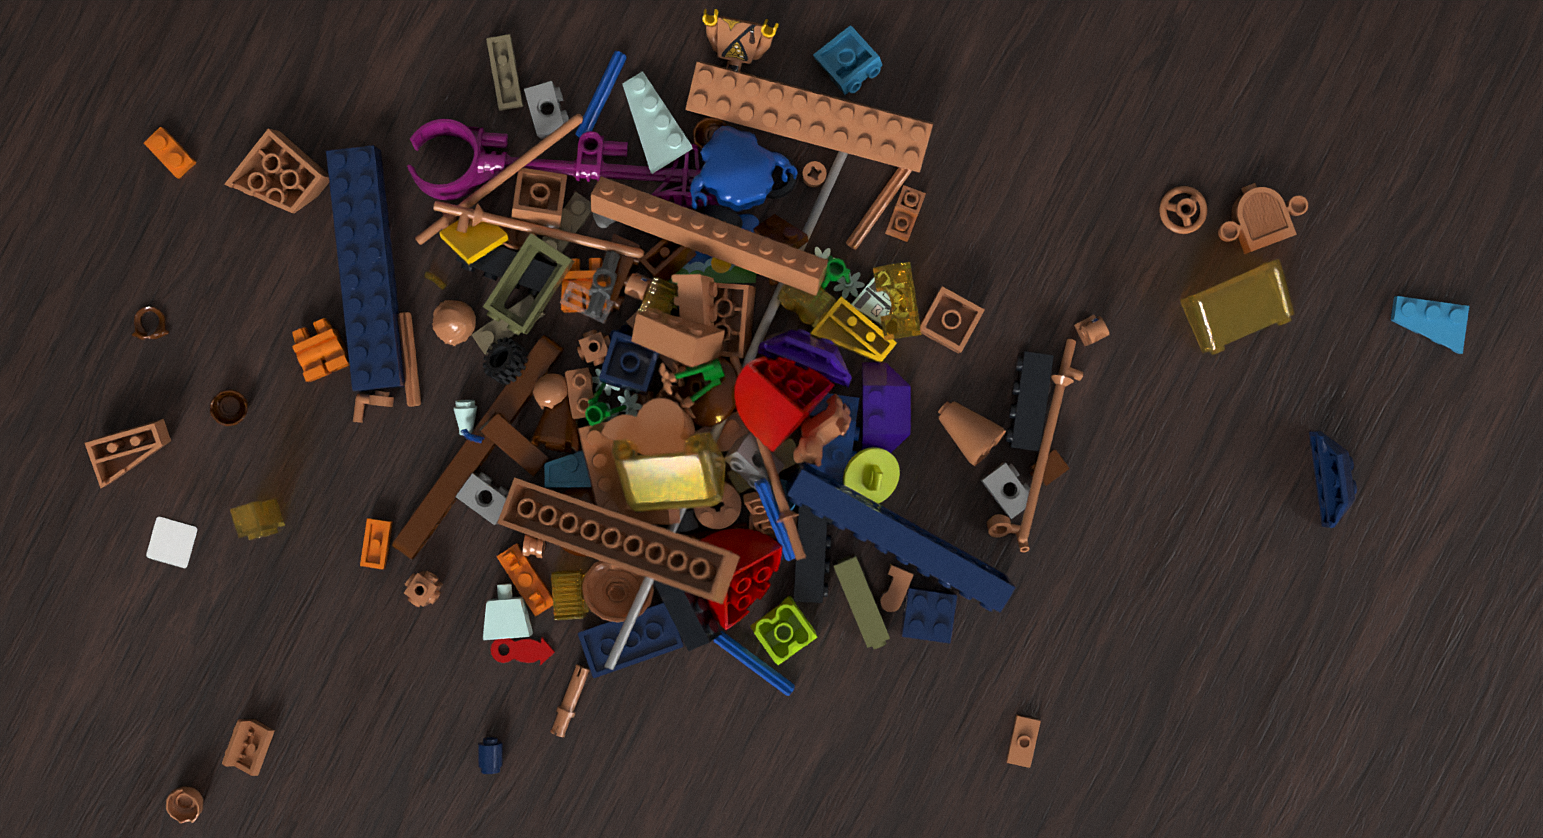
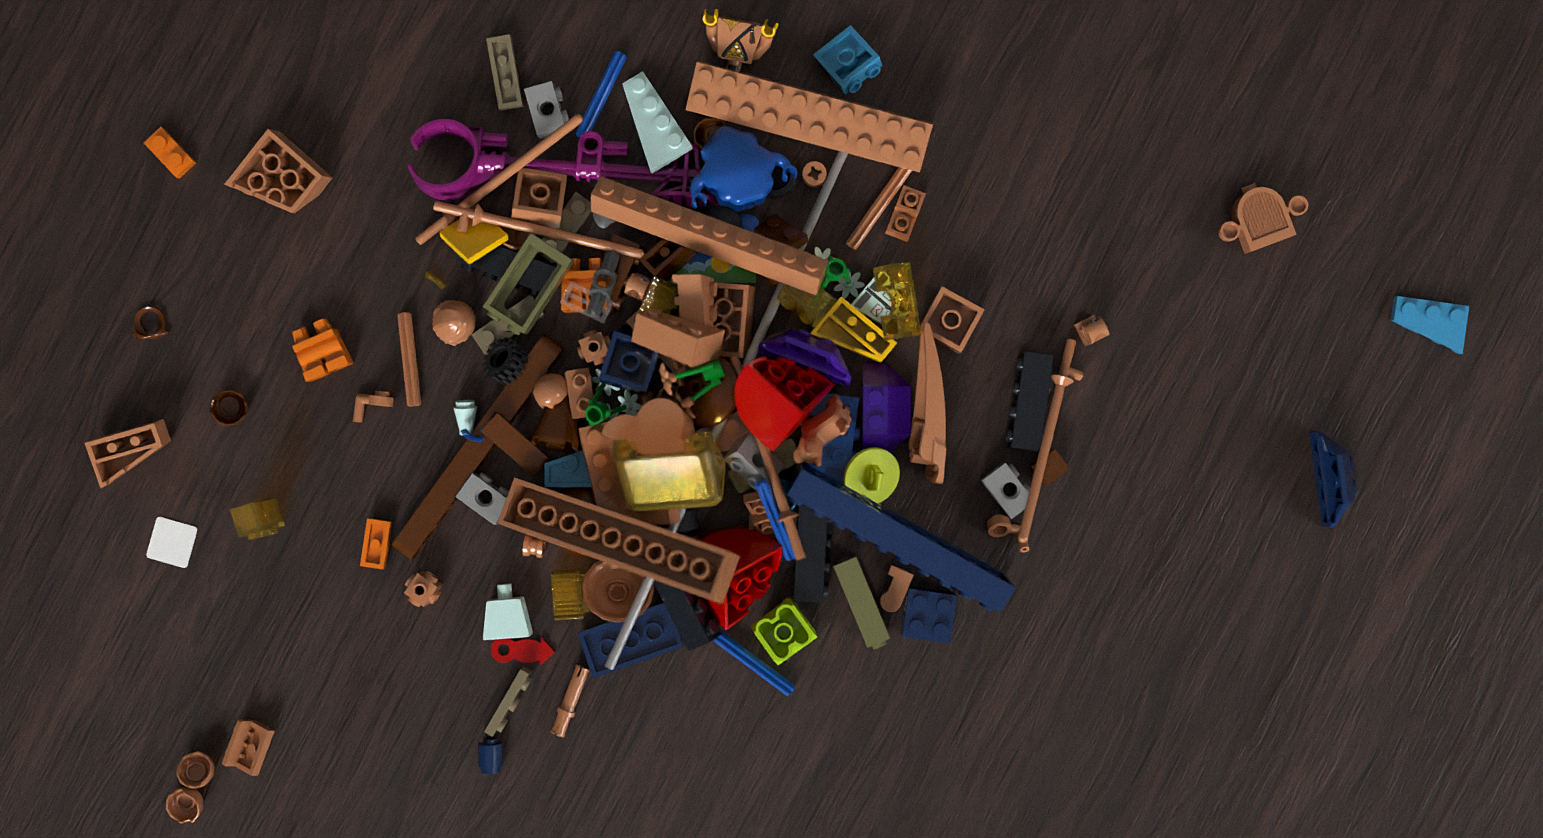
dark blue brick [326,145,405,391] -> none
orange plate [496,543,556,617] -> none
nougat brick [693,480,742,529] -> none
nougat cone [938,401,1006,466] -> none
nougat plate [1006,714,1041,768] -> none
nougat piece [1159,186,1208,234] -> none
clear yellow windscreen [1180,258,1295,355] -> none
none -> nougat hair [176,751,215,789]
none -> dark tan plate [484,666,532,737]
none -> nougat piece [908,323,946,484]

